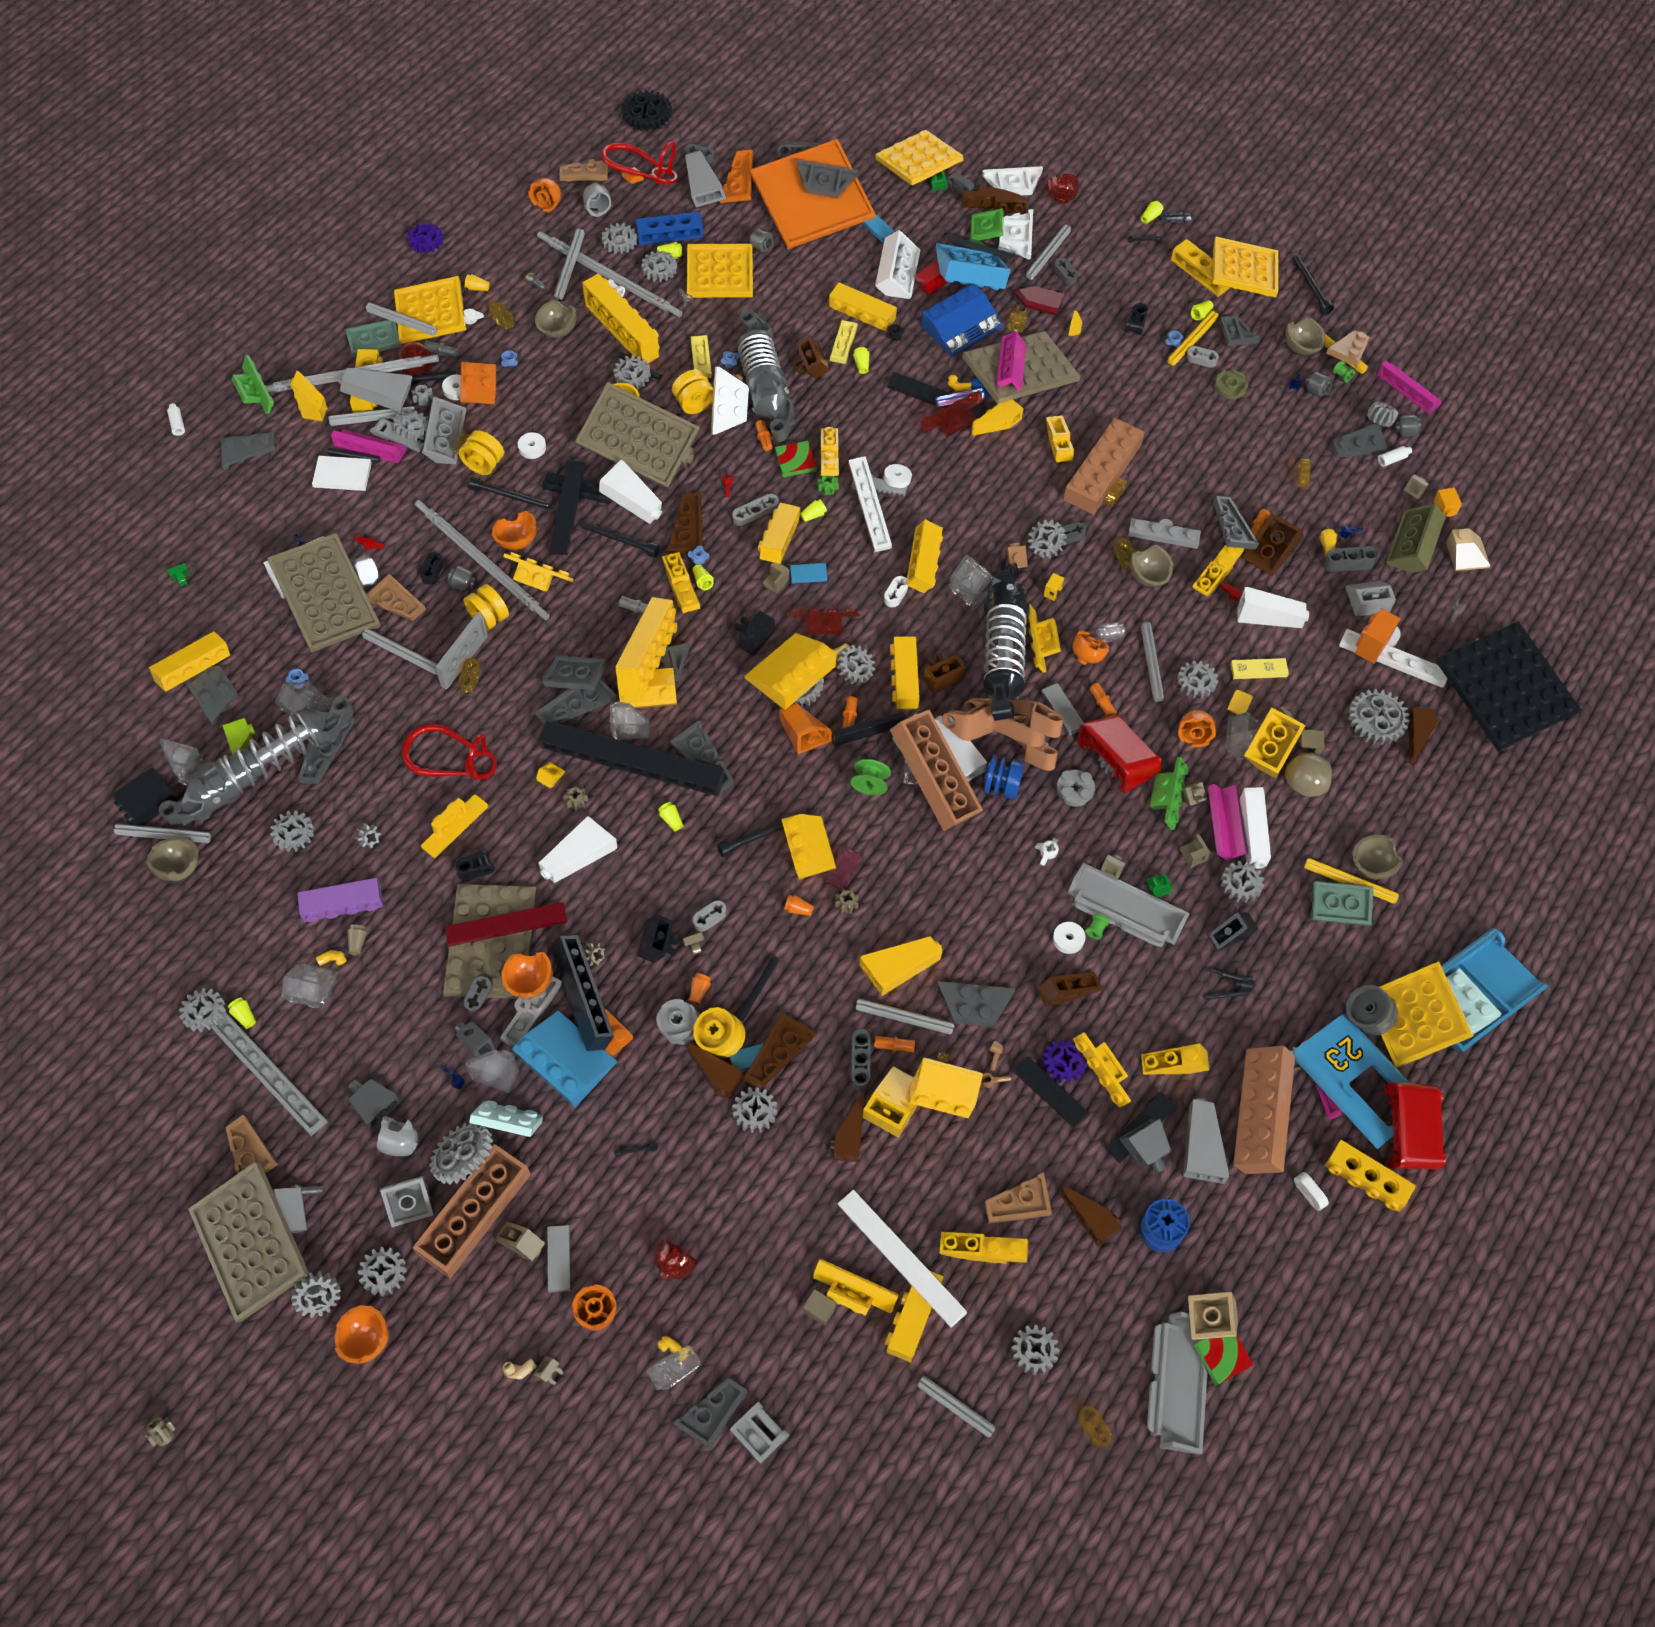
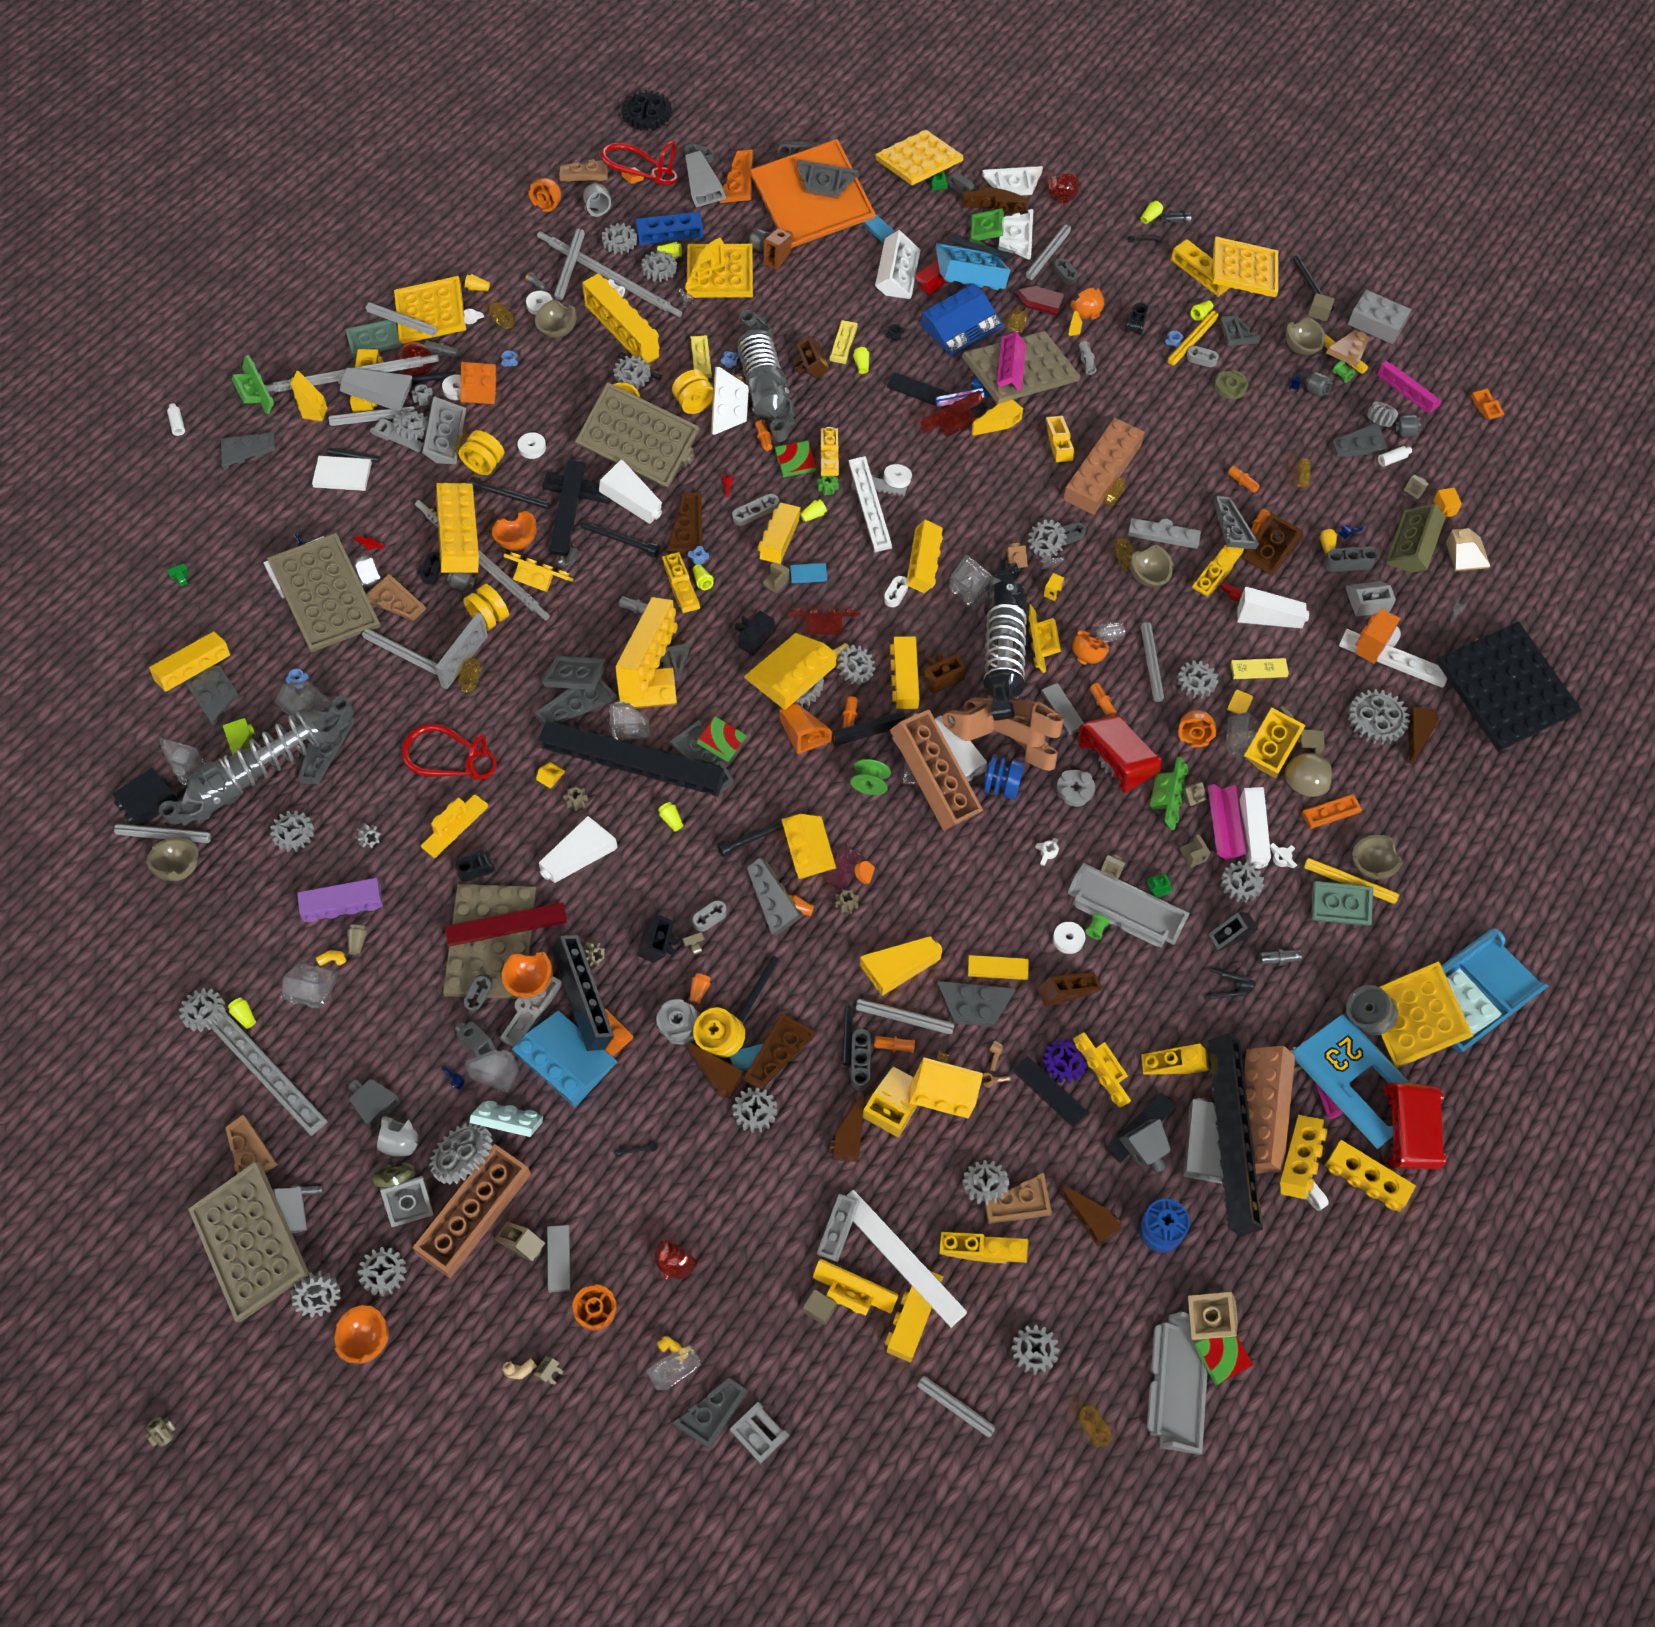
dark pink panel [331,429,406,464] -> none
dark purple gear [407,222,444,254] -> none
yellow brick [829,283,897,332] -> none
yellow arm [948,375,971,392] -> none
none -> olive tile [371,1162,415,1187]
none -> yellow brick [436,483,479,573]
none -> white piece [526,291,552,315]
none -> flat silver arm [555,548,579,569]
none -> yellow slope [685,238,724,290]
none -> tile [697,717,747,762]
none -> dark grey wing [747,858,804,935]
none -> dark orange torso [763,229,793,270]
none -> light grey tile [816,1194,860,1263]
none -> black bar [842,1006,853,1066]
none -> orange tile [855,861,875,884]
none -> light grey gear [963,1160,1009,1205]
none -> yellow tile [968,955,1028,980]
none -> clear hand [1039,556,1064,569]
none -> orange cylinder [1070,287,1105,320]
none -> light grey pin [1079,341,1097,375]
none -> black brick [1208,1033,1263,1236]
none -> orange axle [1228,465,1260,493]
none -> dark grey pin [1259,949,1302,965]
none -> white piece [1270,843,1297,868]
none -> yellow brick [1280,1115,1327,1200]
none -> orange tile [1301,794,1362,829]
none -> dark tan panel [1308,293,1335,321]
none -> light grey brick [1348,290,1412,344]
none -> orange slope [1470,388,1504,420]

